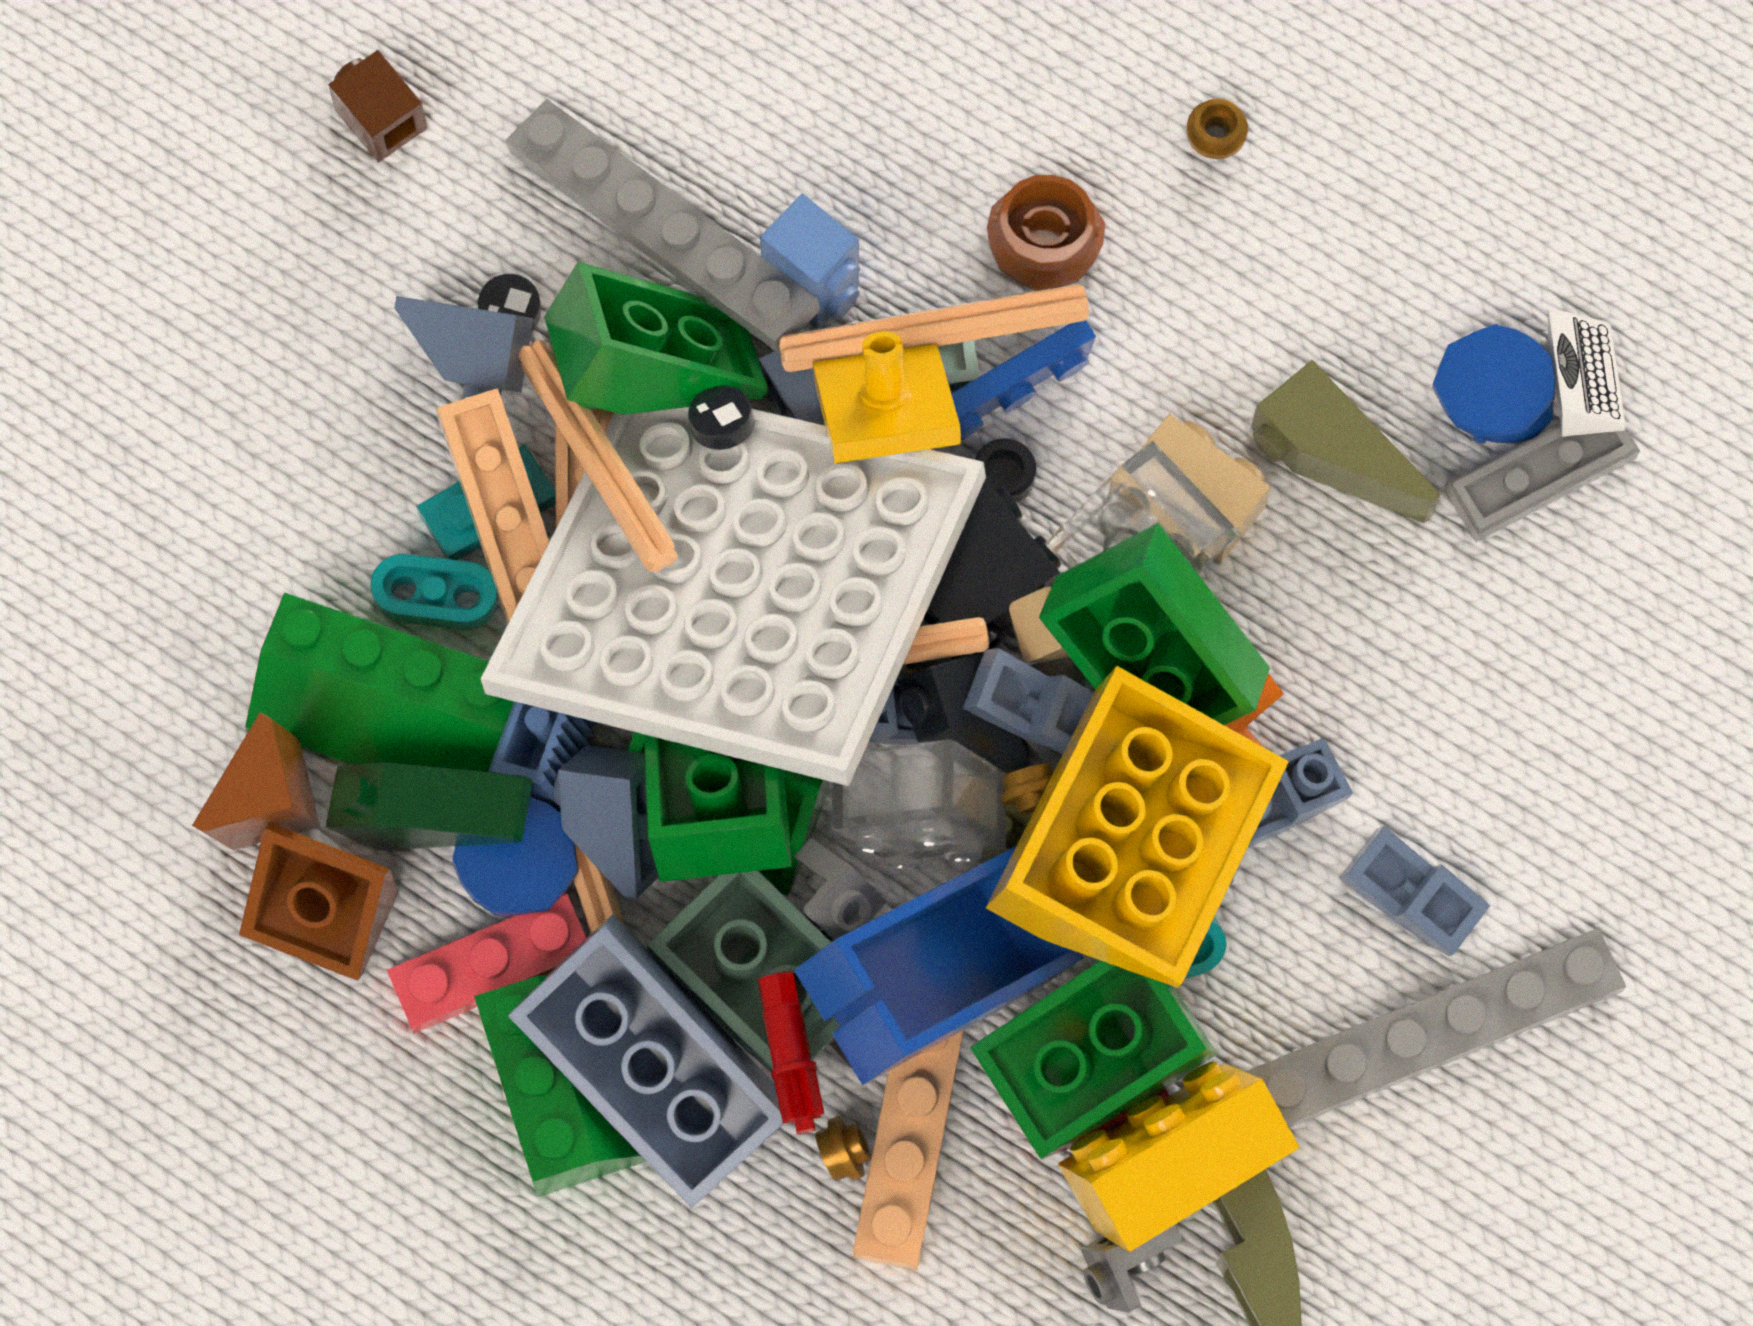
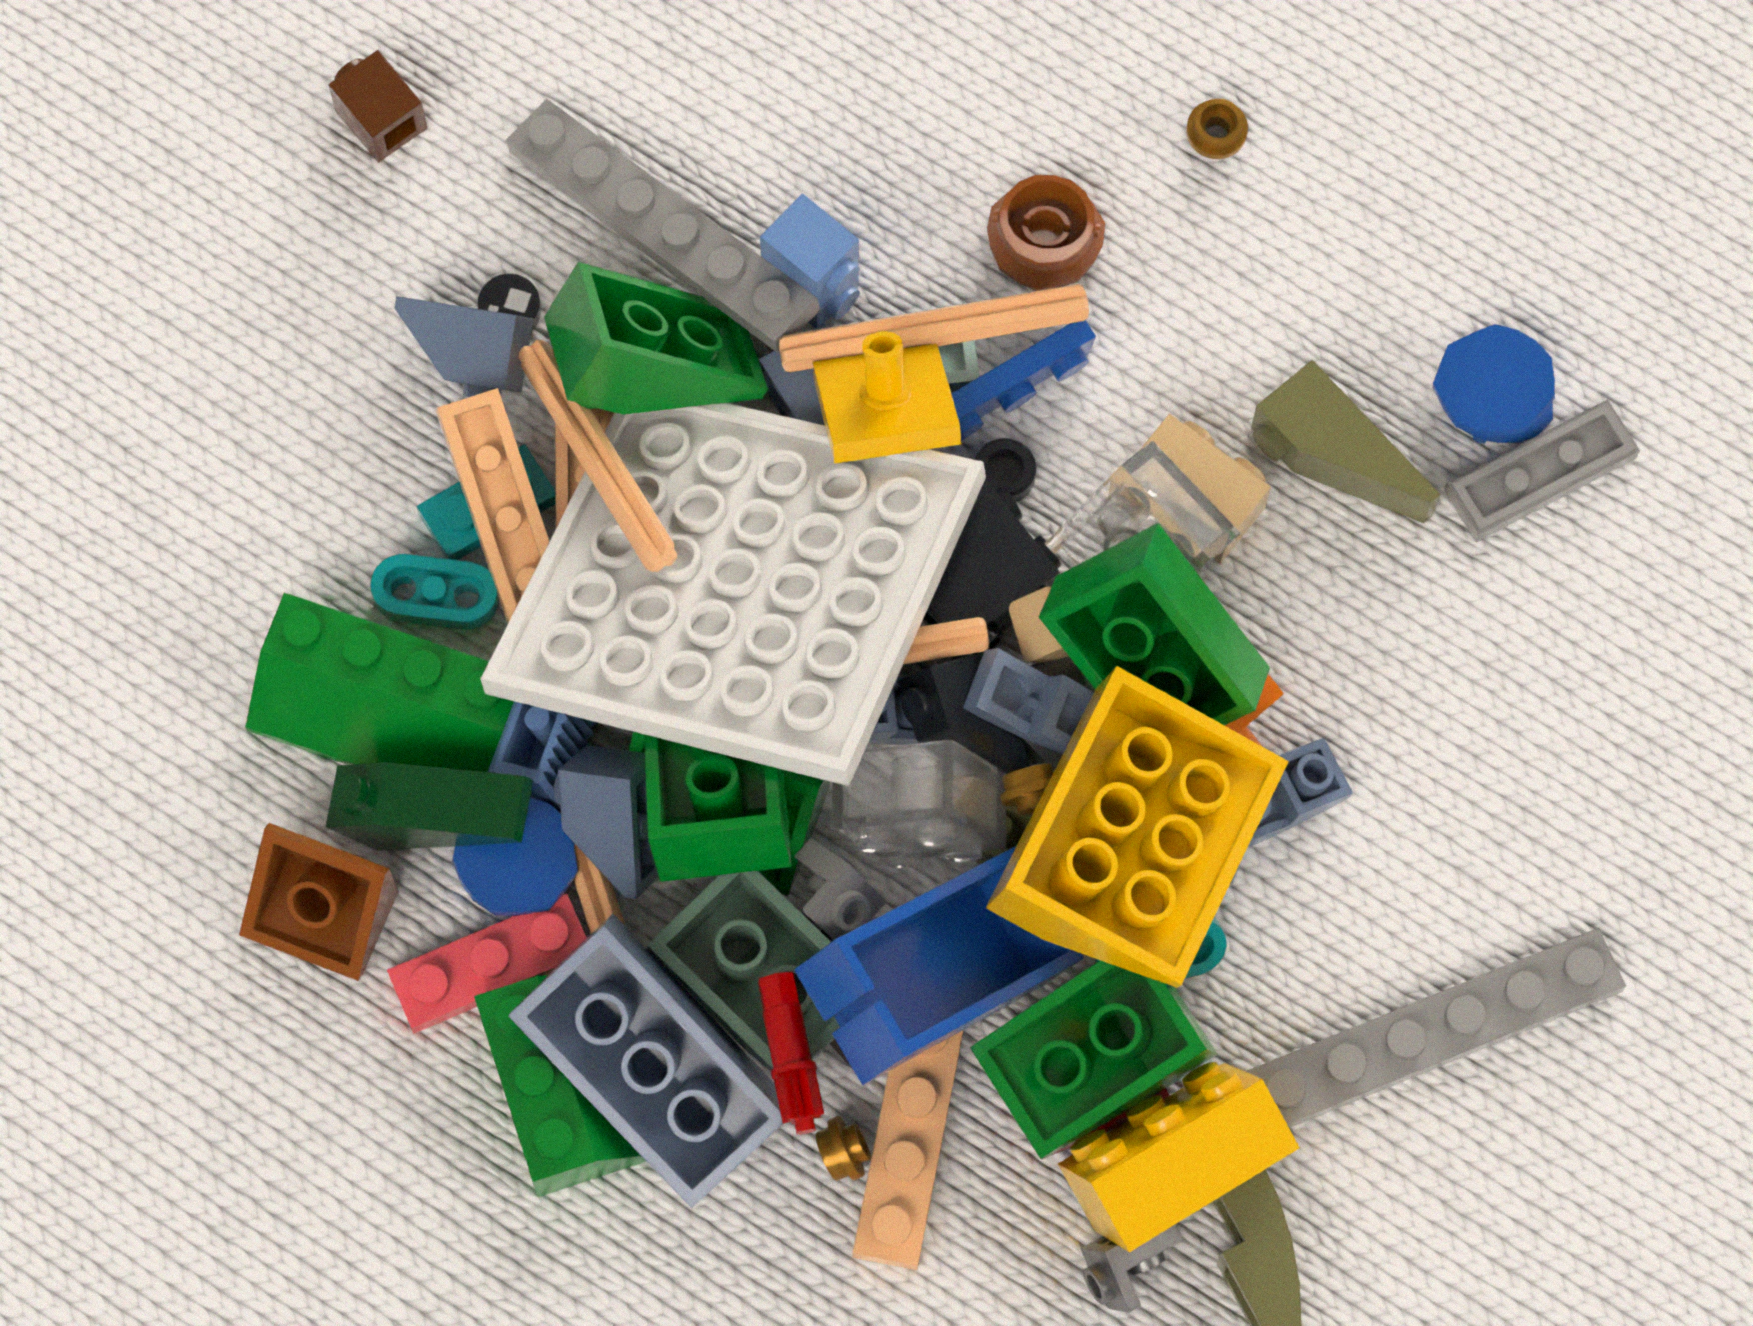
dark orange slope [192,712,320,851] -> none
black tile [688,386,754,450] -> none
sand blue slope [1339,826,1490,956] -> none
slope [1548,310,1625,437] -> none

